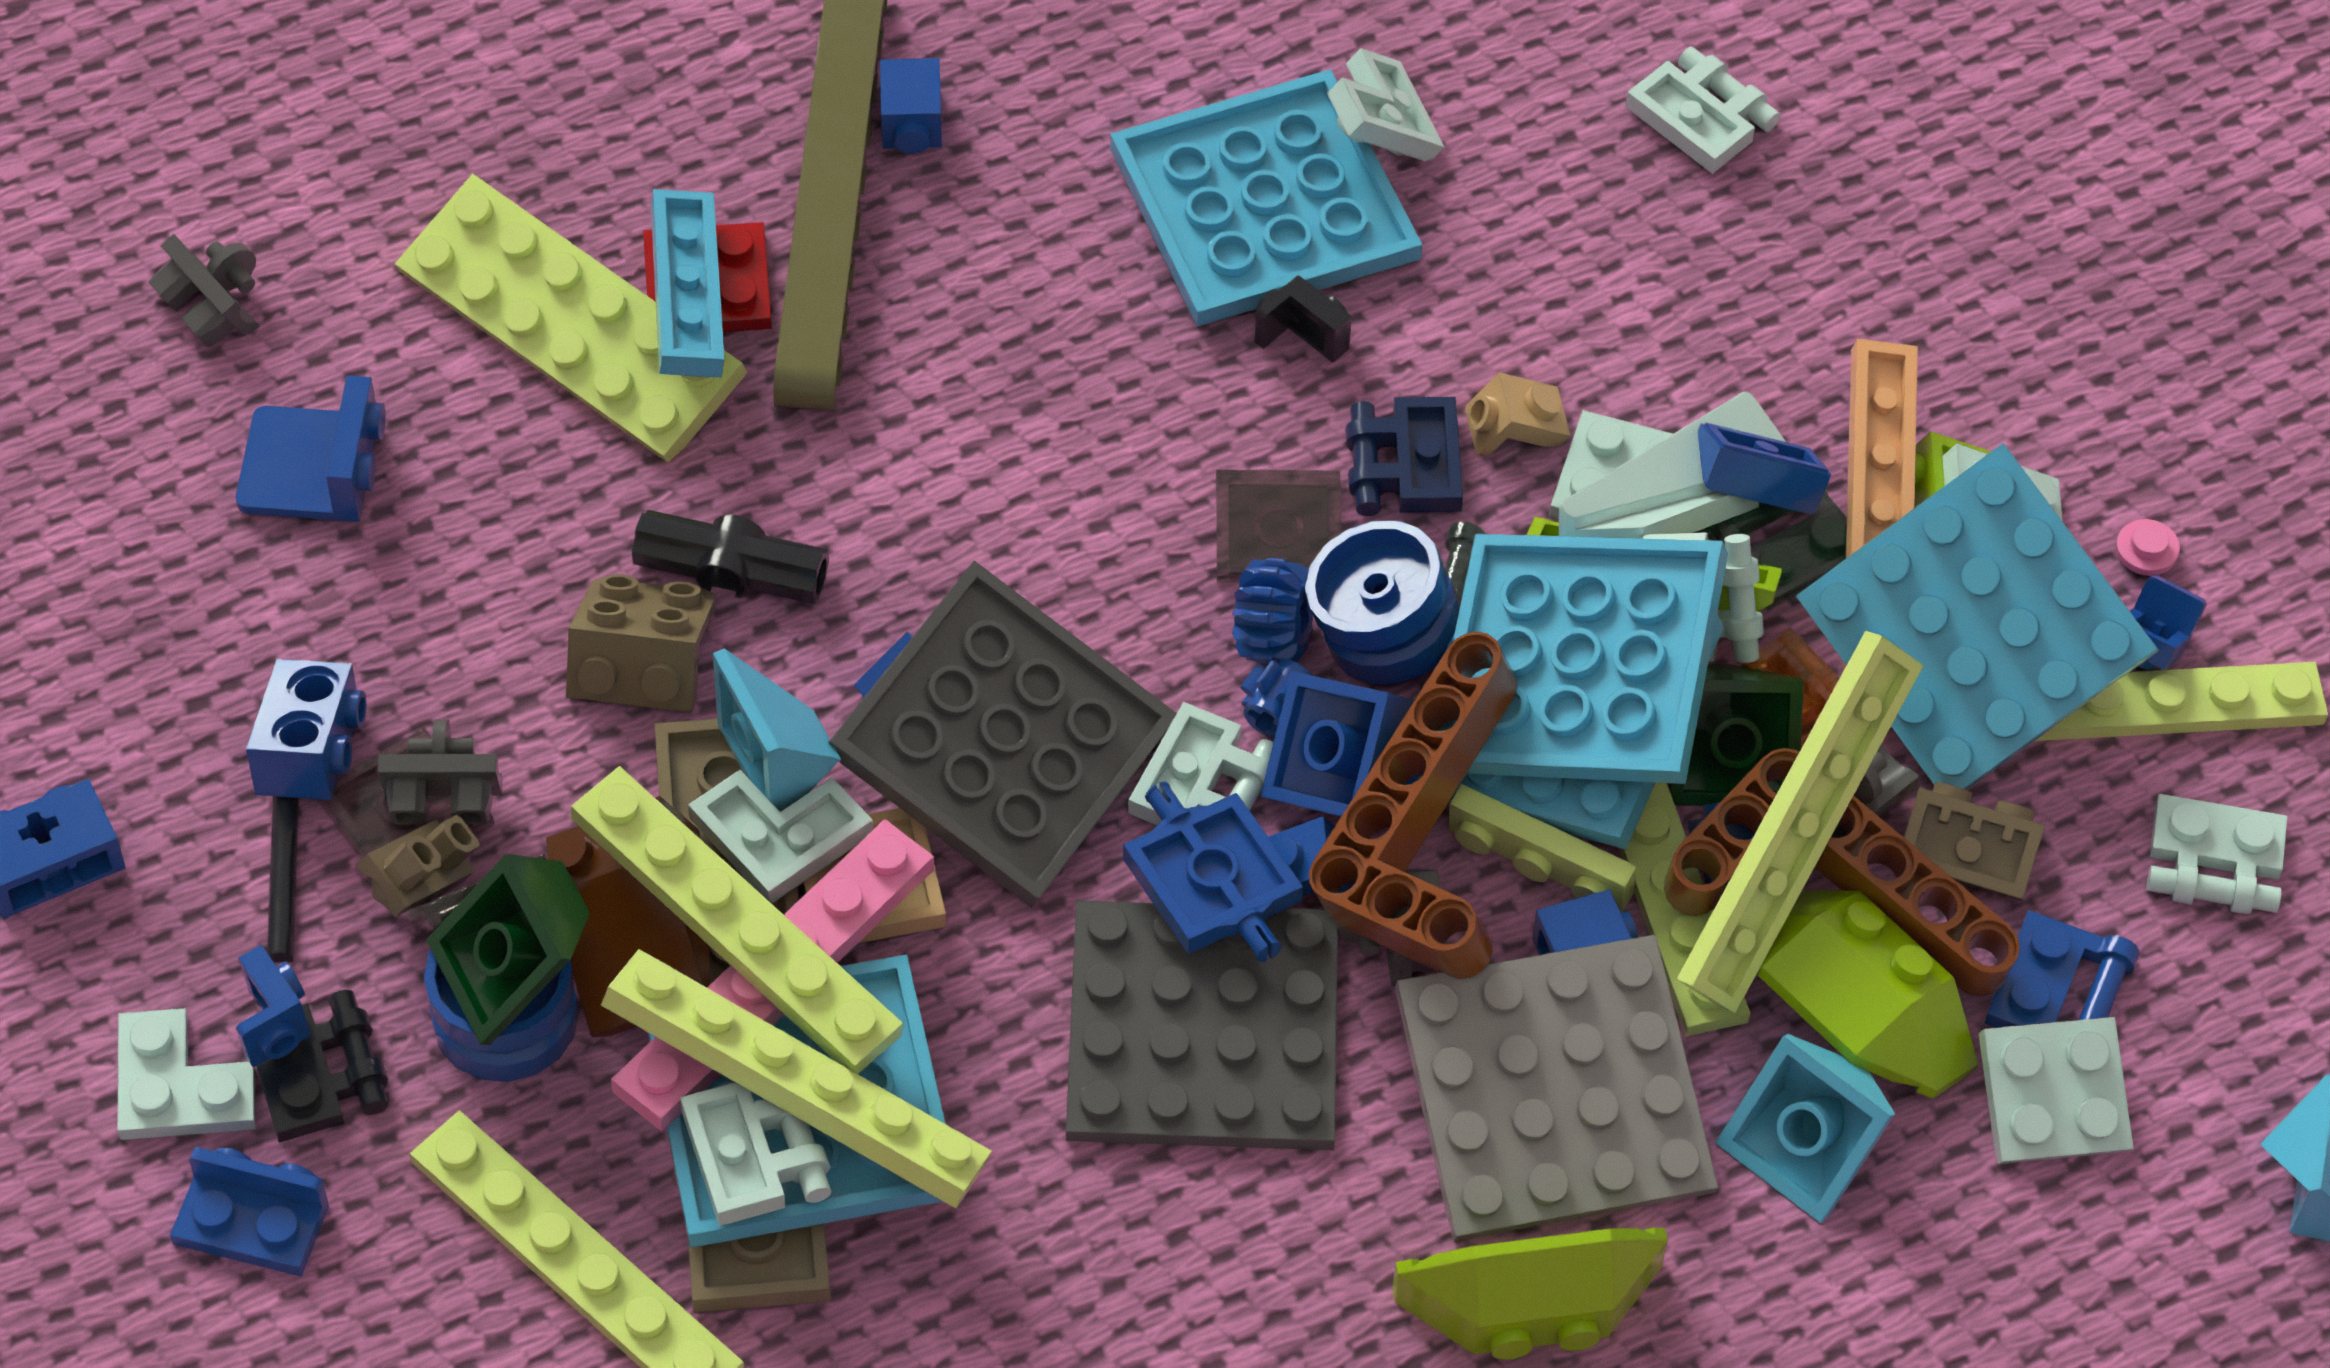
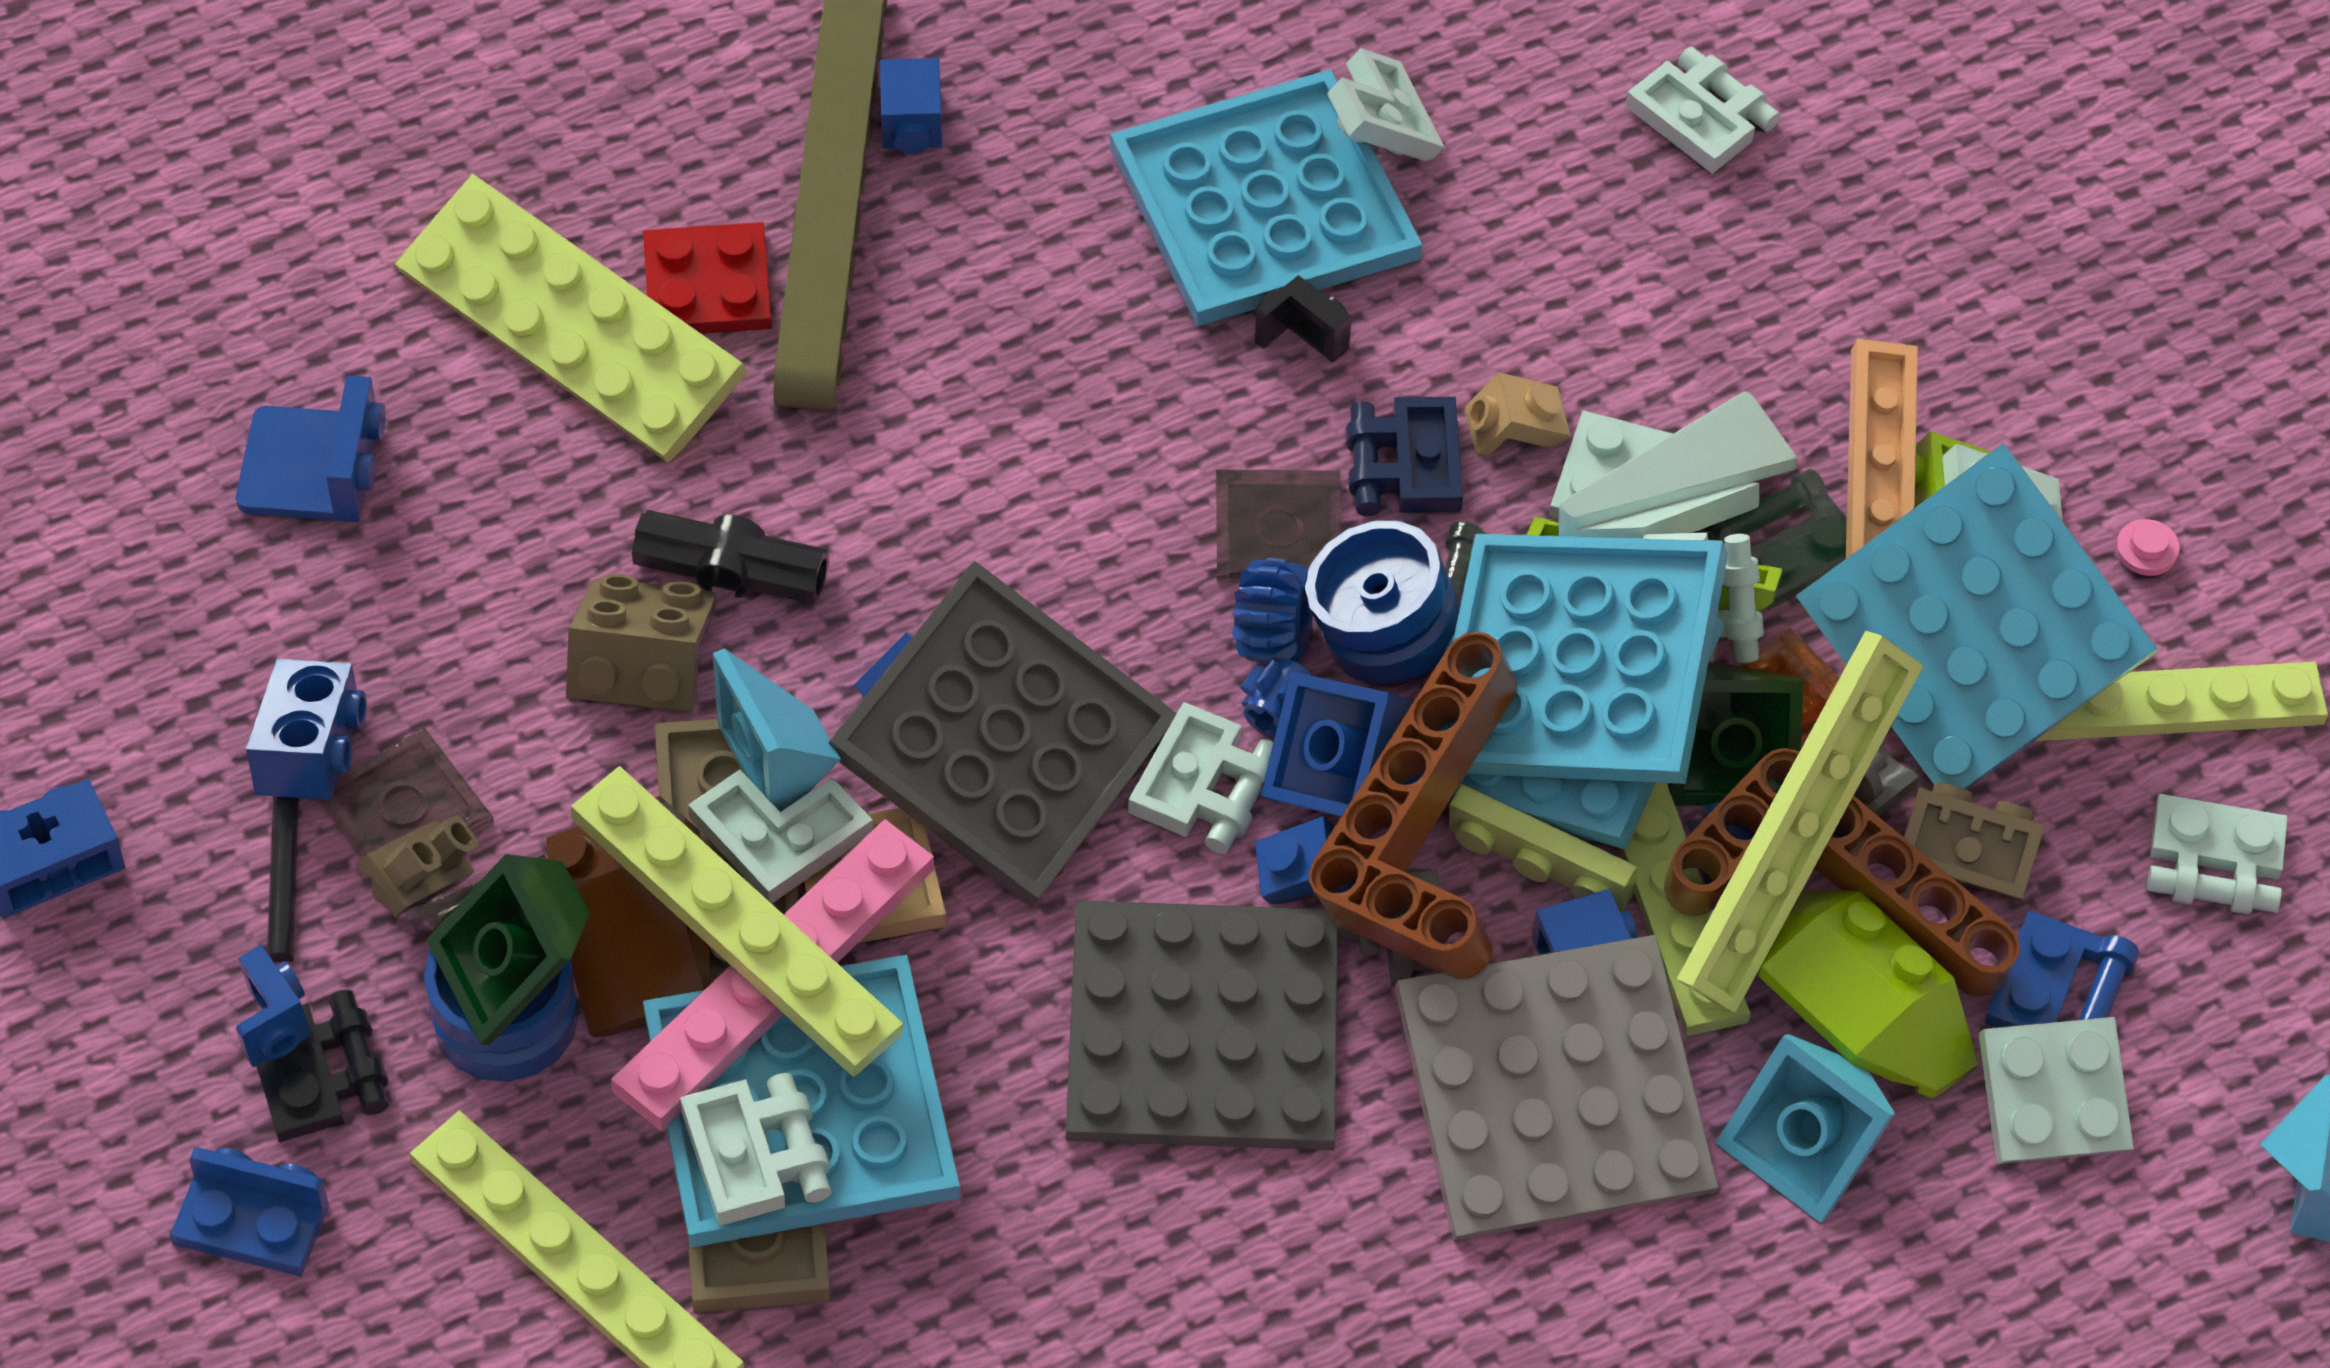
light aqua plate [118,1008,256,1140] -> none
dark grey hips [148,234,260,347] -> none
dark grey hips [377,719,503,825] -> none
yellowish green plate [601,949,992,1209] -> none
medium azure plate [651,189,724,378] -> none
blue plate [1123,782,1303,962] -> none
lime wedge [1392,1227,1668,1360] -> none
blue slope [1697,422,1831,514] -> none
blue bracket [2130,575,2207,670] -> none

